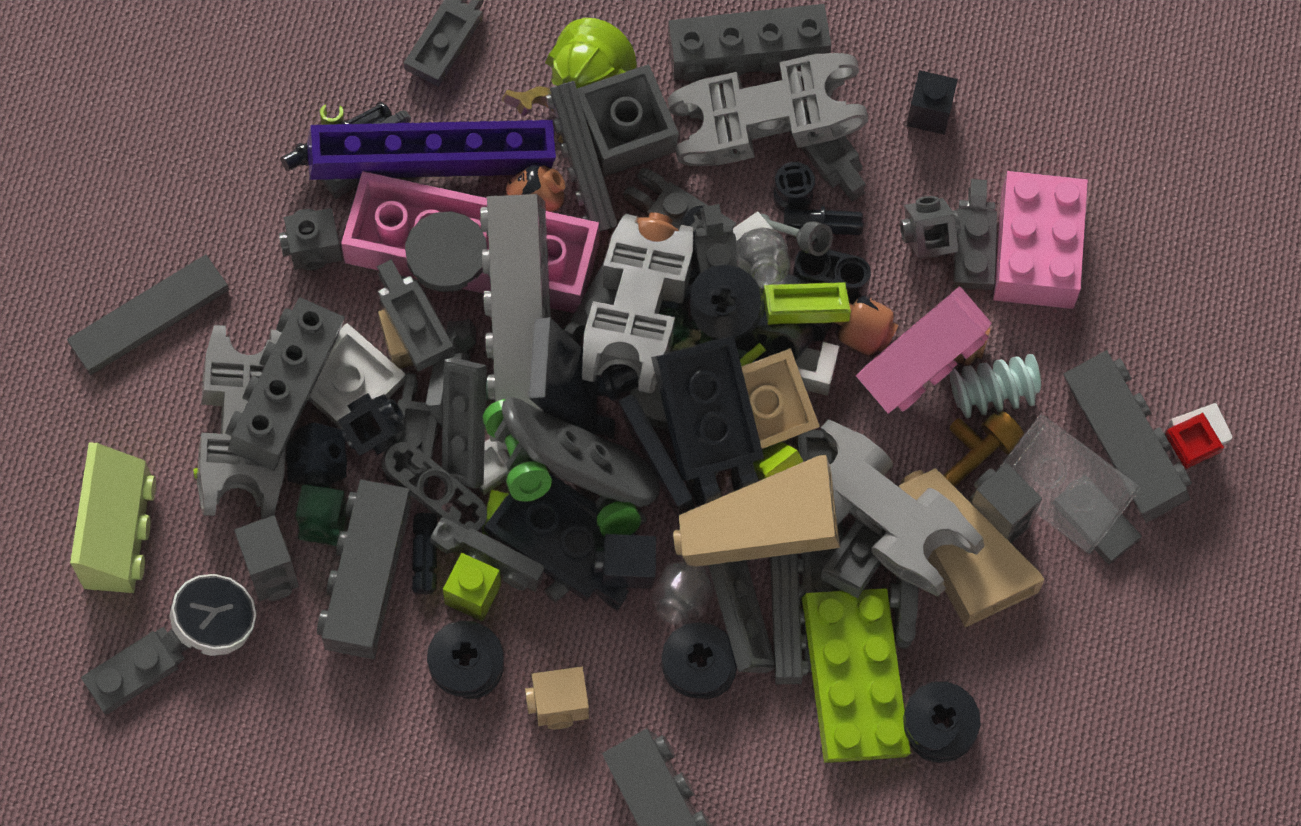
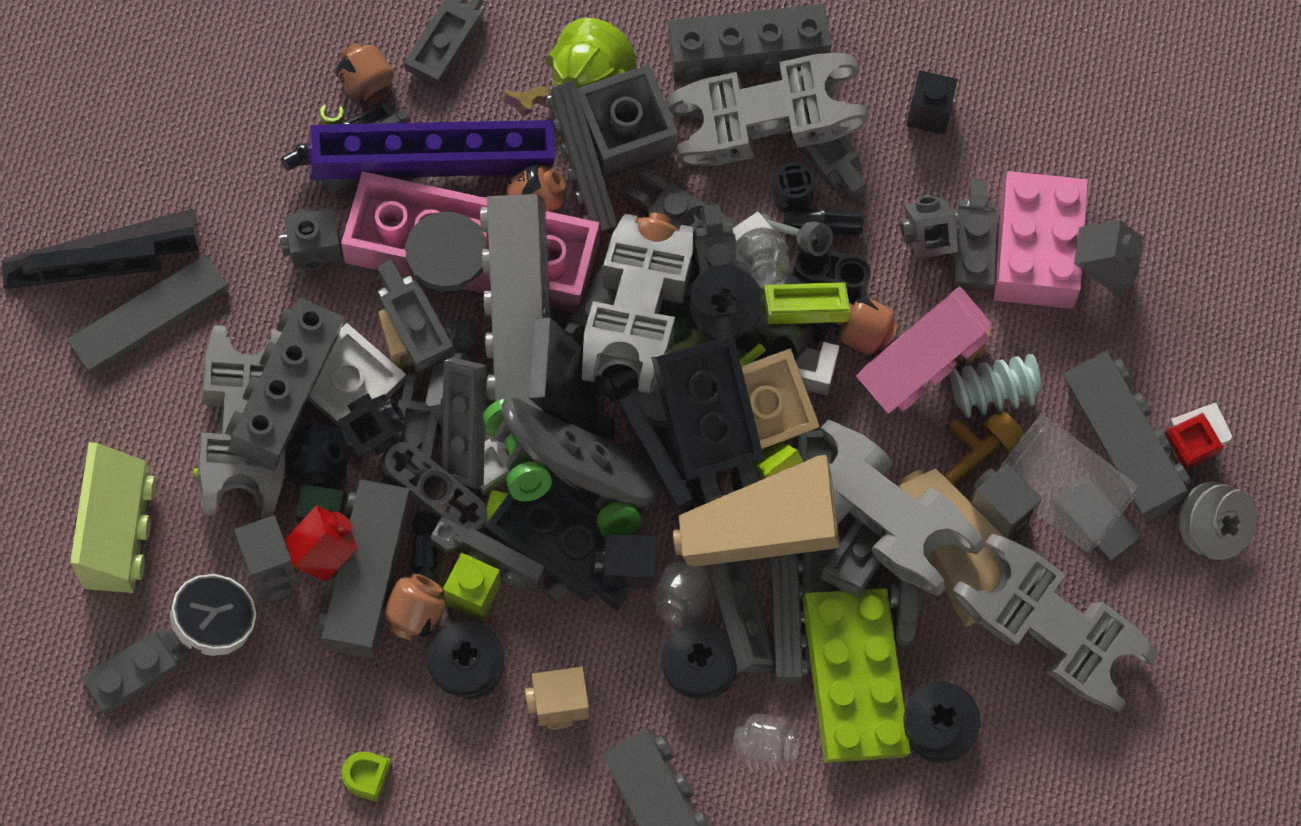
none -> black wedge [2,209,199,289]
none -> red brick [285,505,358,582]
none -> nougat head [335,43,394,104]
none -> lime tile [342,751,392,802]
none -> nougat head [383,574,446,640]
none -> clear head [734,713,800,772]
none -> light grey piece [952,534,1158,713]
none -> dark grey slope [1074,220,1143,297]
none -> light grey piece [1179,481,1258,560]

